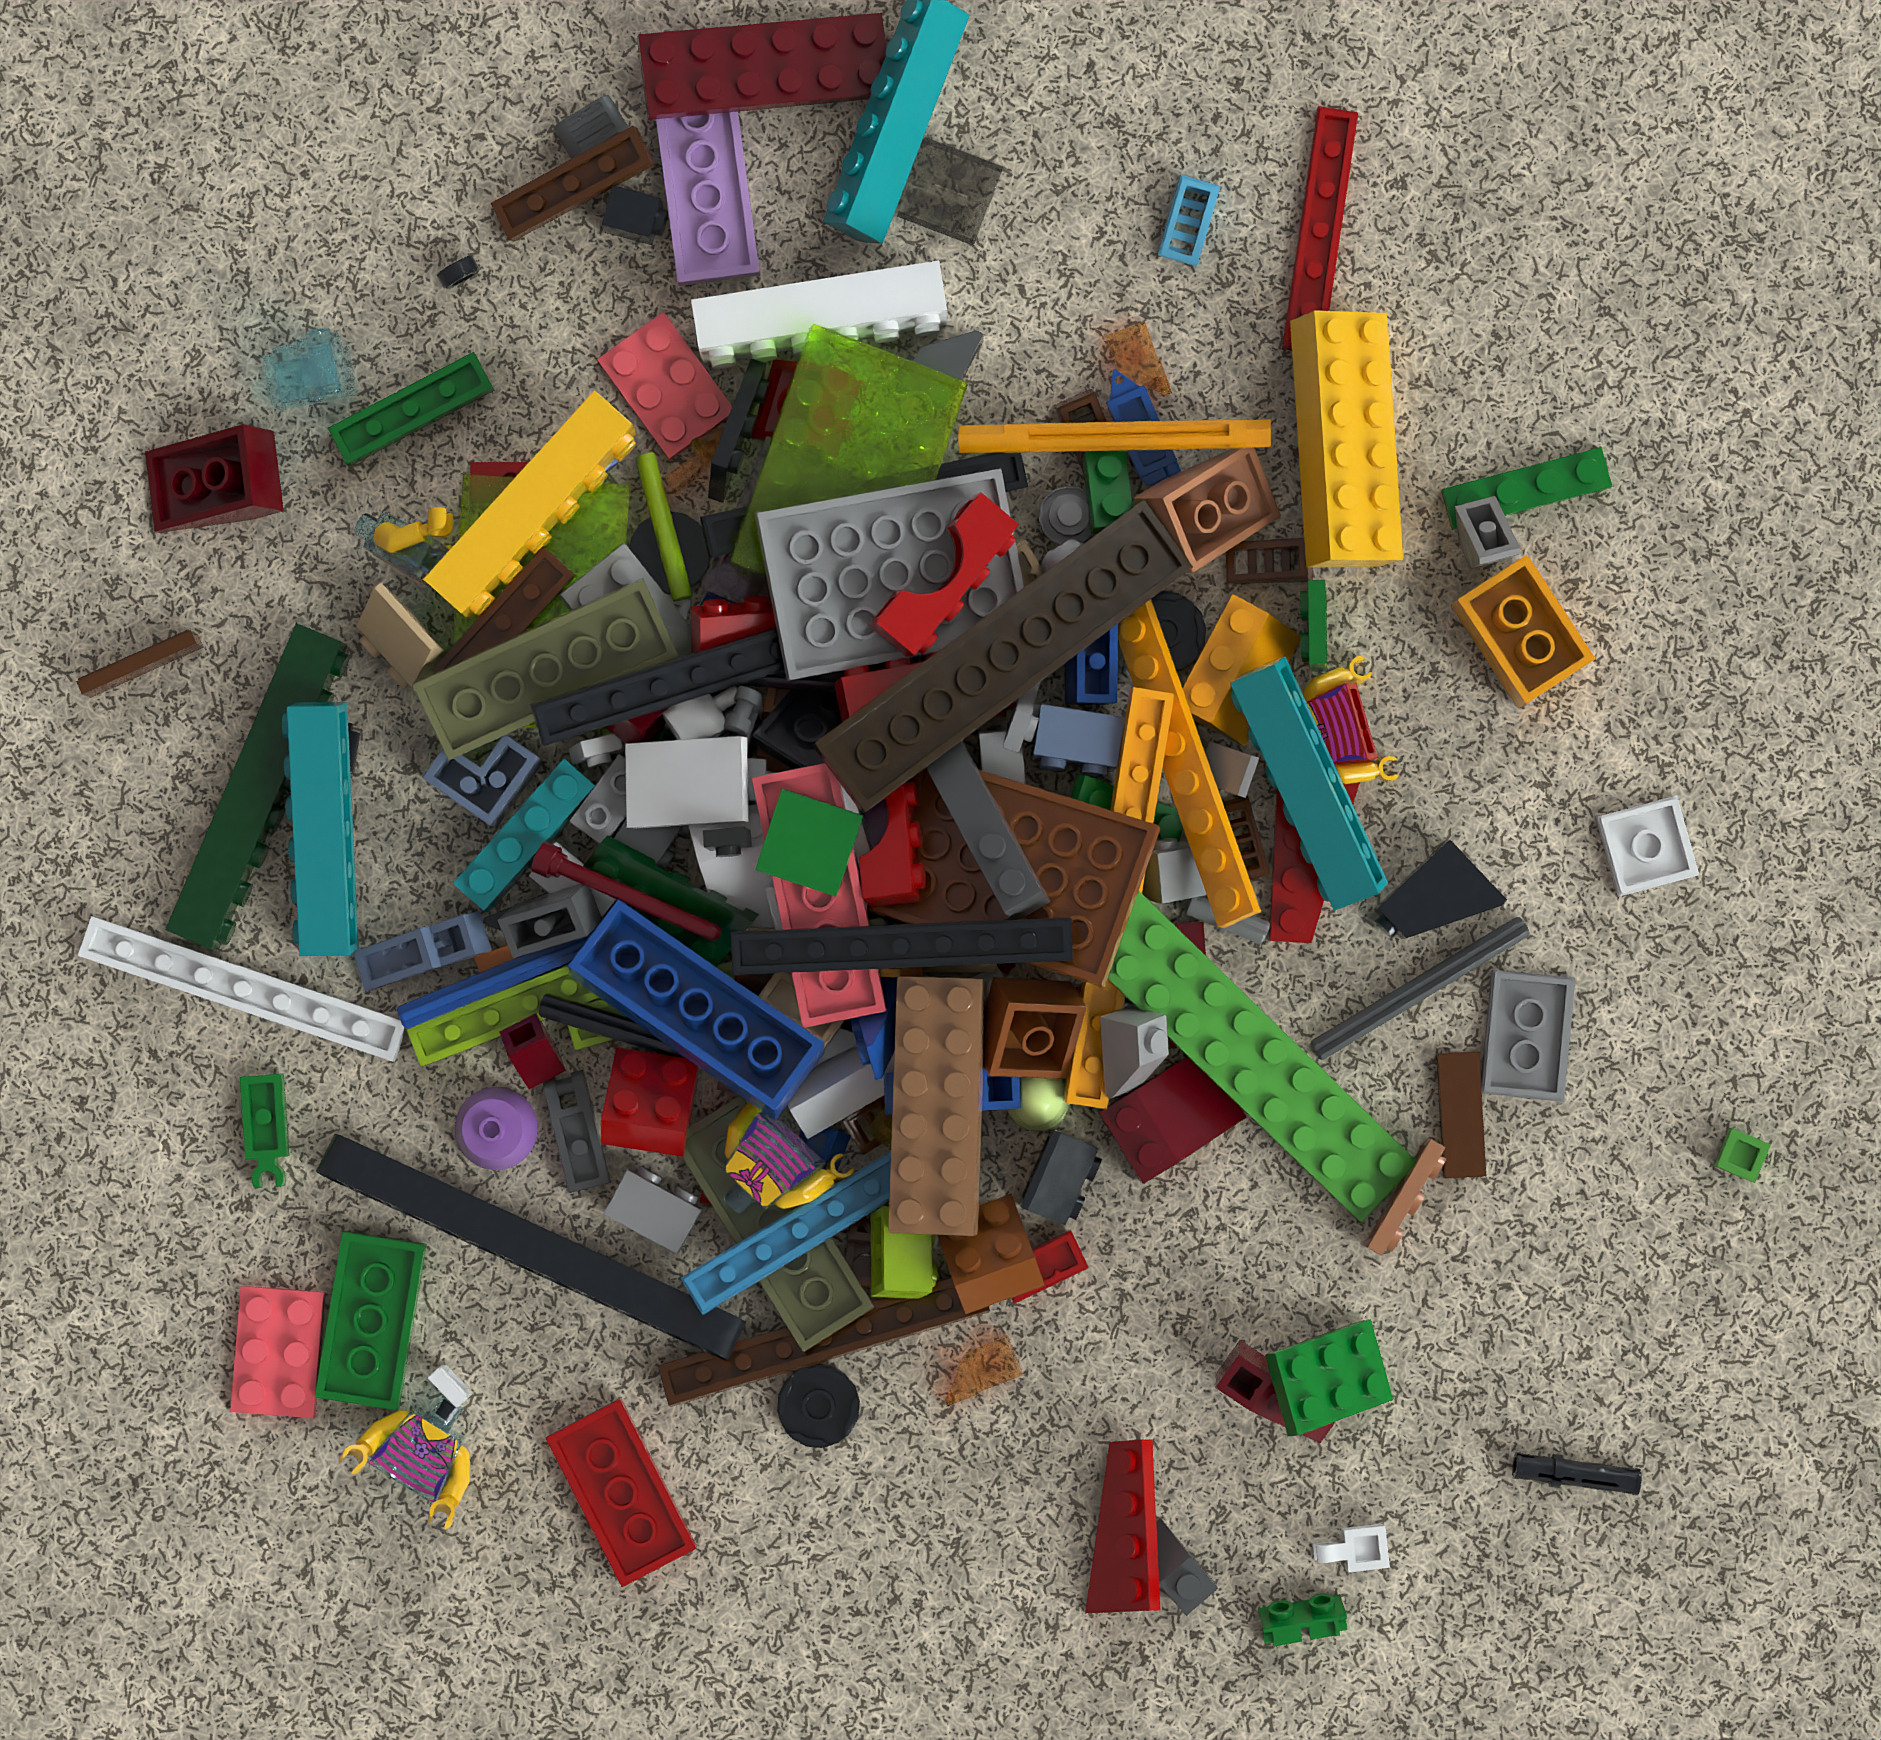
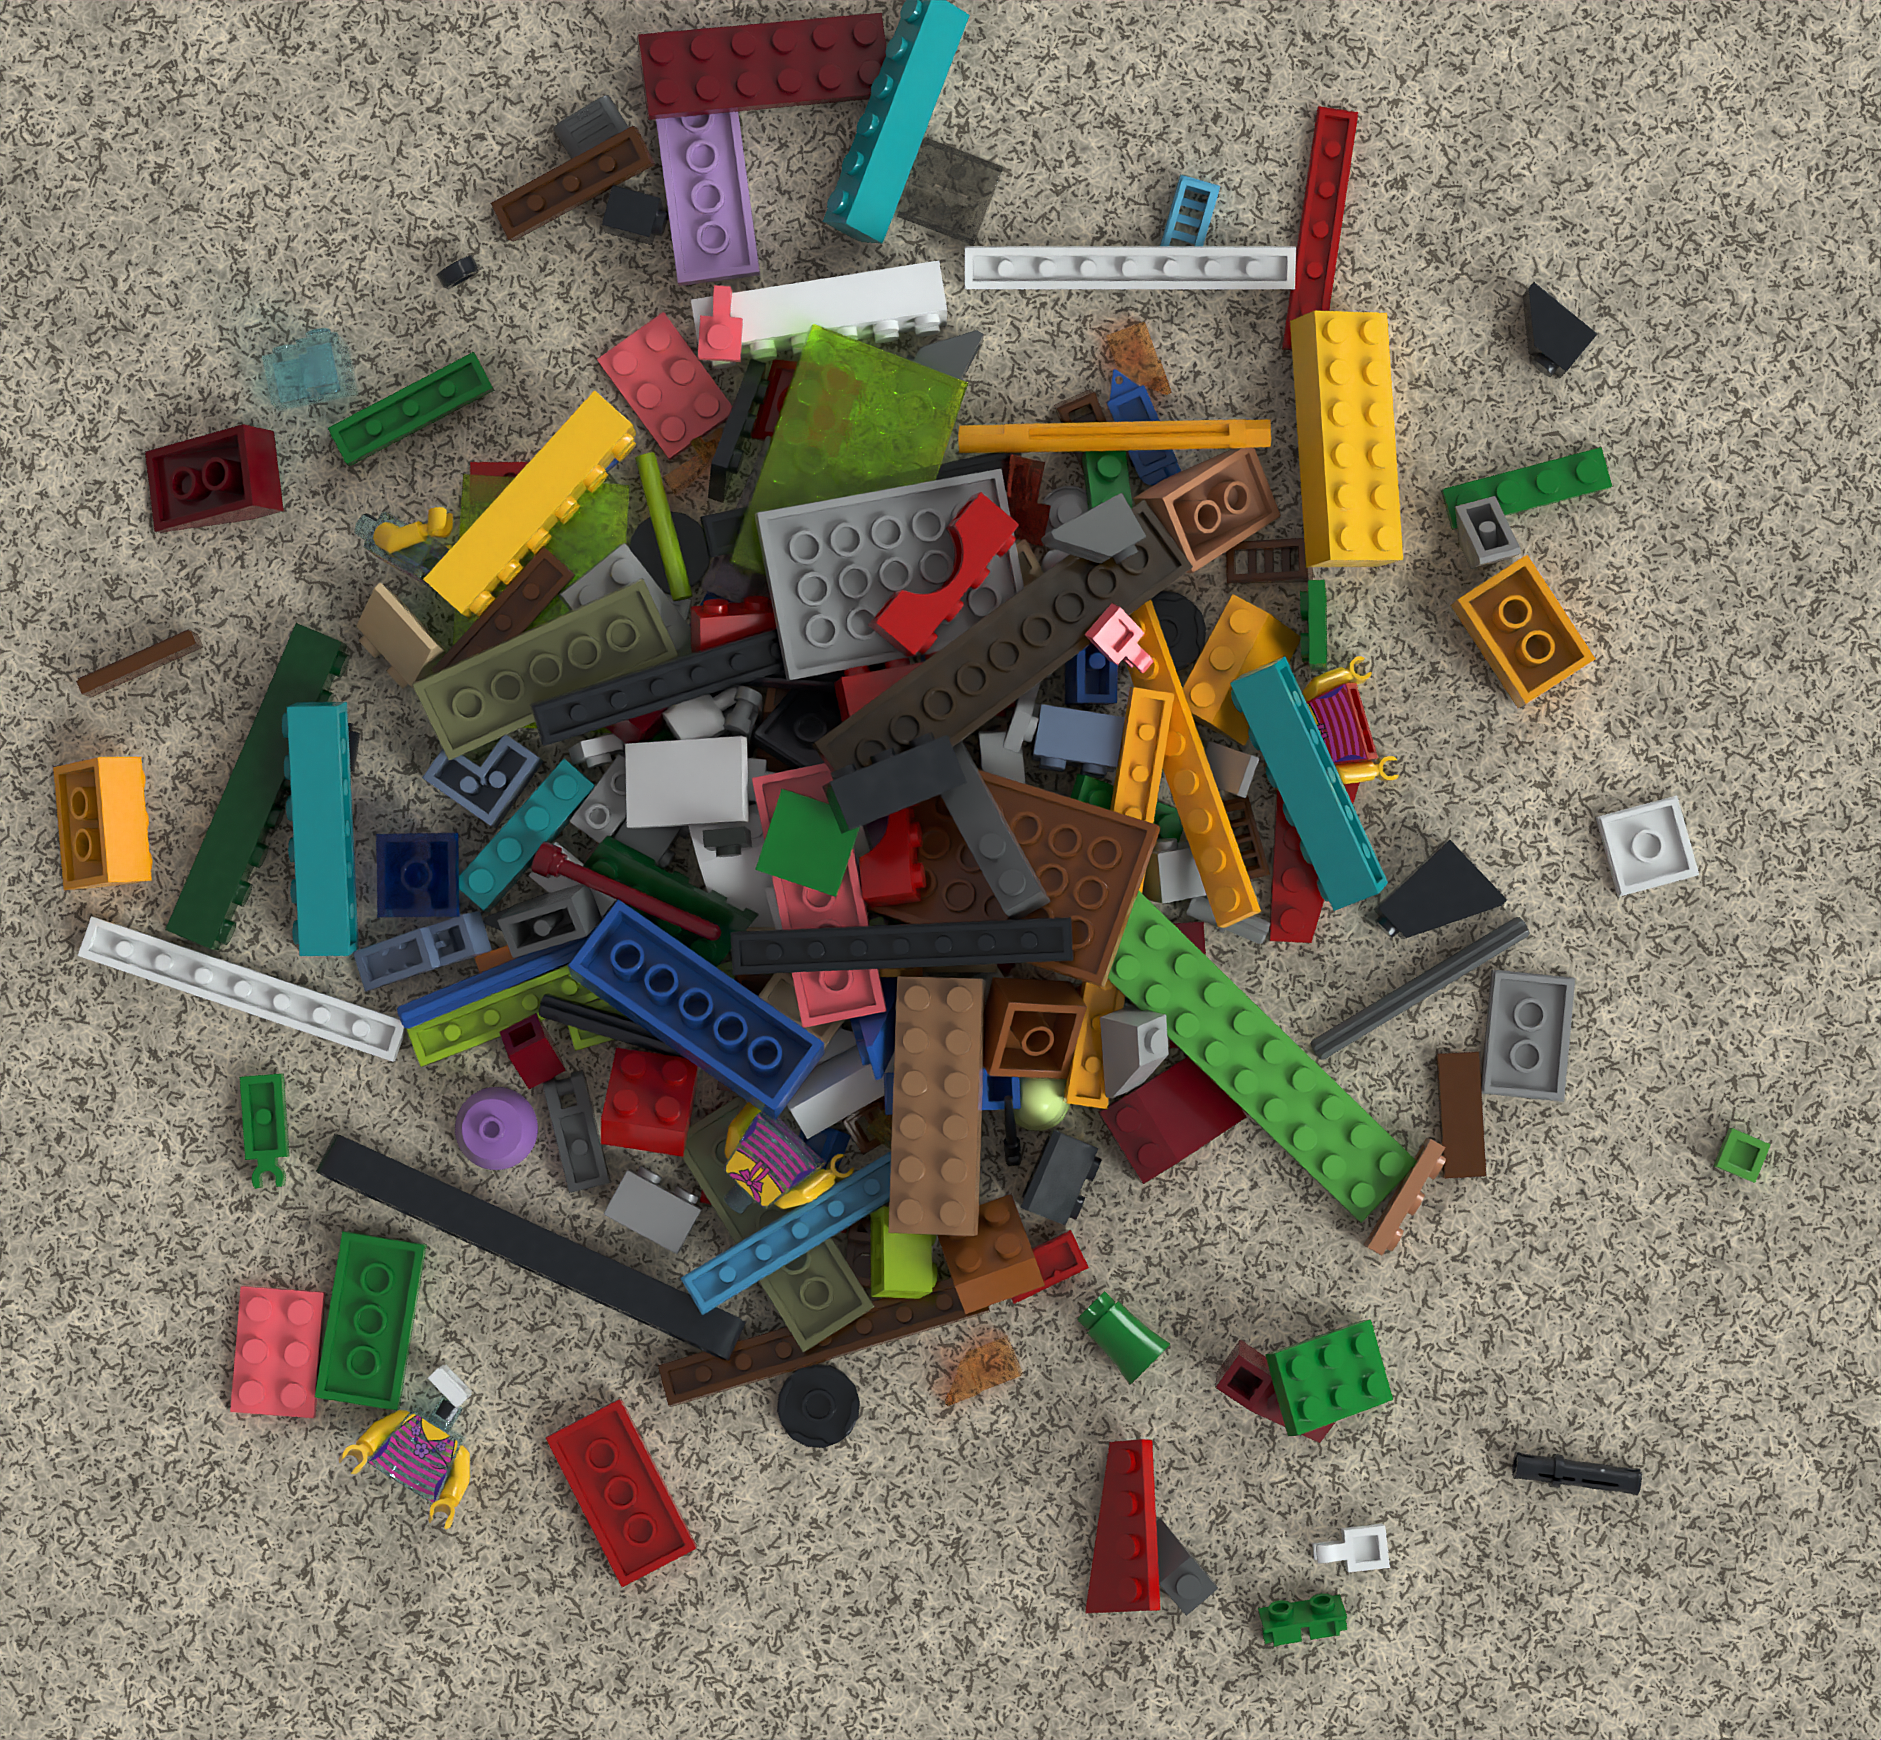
none -> light orange slope [53,757,153,890]
none -> clear blue slope [376,833,460,918]
none -> coral plate [698,285,743,362]
none -> black brick [822,732,967,834]
none -> white plate [965,246,1296,289]
none -> black piece [1003,1095,1021,1167]
none -> clear red slope [1007,454,1051,546]
none -> dark grey slope [1041,493,1146,564]
none -> green plant [1077,1291,1170,1385]
none -> plate [1085,603,1154,674]
none -> black slope [1522,282,1597,378]

